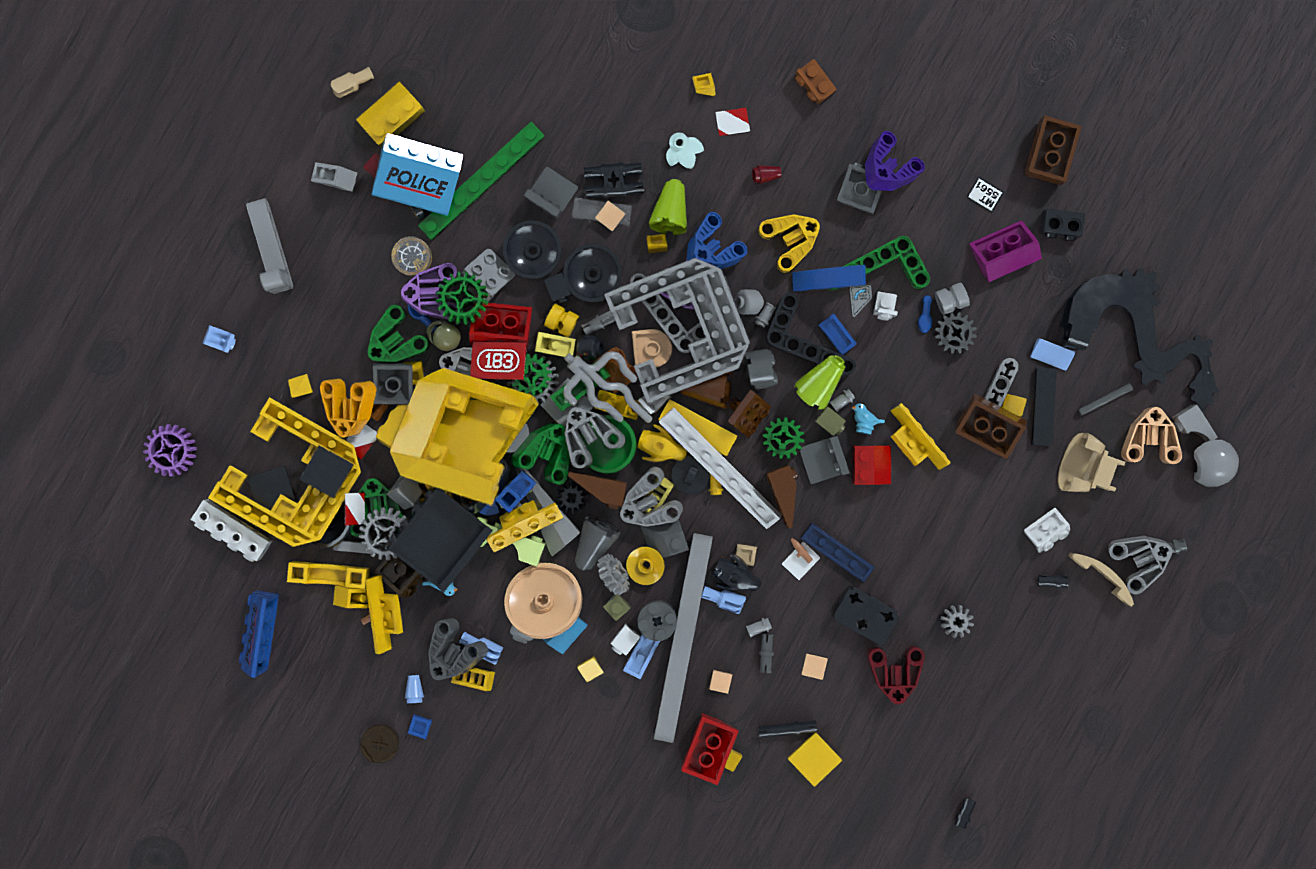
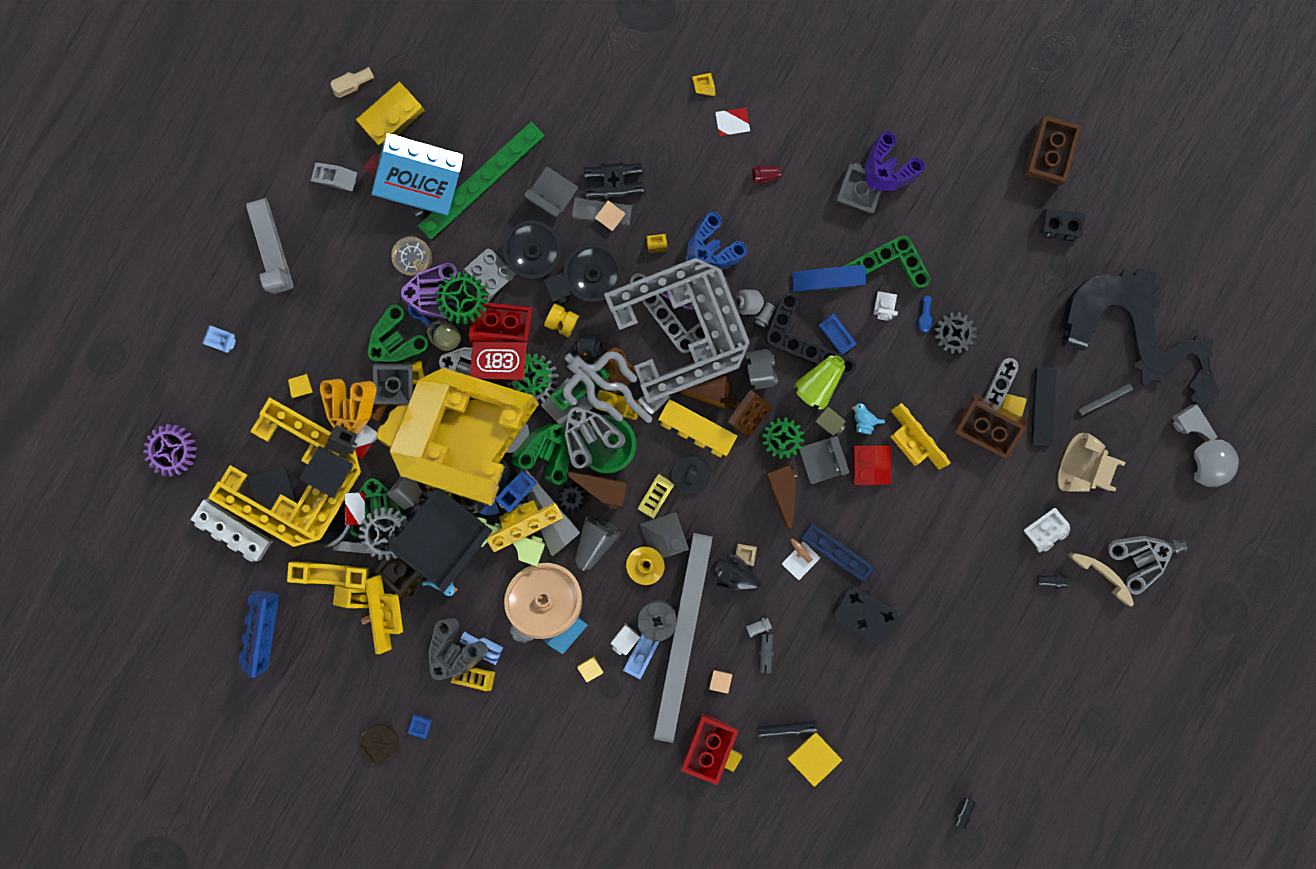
light blue cone [405,675,424,703] -> none
light yellow slope [535,332,576,357] -> none
light grey axle [581,310,616,335] -> none
light grey gear [597,554,630,595] -> none
olive brick [603,594,631,621] -> none
light grey connector [620,467,683,527] -> none
light nougat tile [632,329,672,368] -> none
yellow animal [637,424,687,462] -> none
lime cone [649,179,687,235] -> none
white plate [659,408,781,529] -> none
light aqua plate [666,132,704,169] -> none
light blue arm [701,586,746,614] -> none
yellow pin [708,472,724,495] -> none
yellow connector [758,214,820,273] -> none
dark orange bracket [795,59,837,104] -> none
light nougat sticker [801,654,828,680] -> none
light grey pin [830,389,855,412] -> none
light grey sticker [850,285,872,317] -> none
dark red connector [867,645,925,705] -> none
light grey wheel [935,282,970,315] -> none
light grey gear [940,605,974,638] -> none
sticker [966,176,1005,213] -> none
magenta slope [969,220,1042,282] -> none
light blue slope [1030,338,1075,371] -> none
light nougat connector [1121,407,1182,464] -> none
none -> pearl dark grey brick [324,425,357,457]

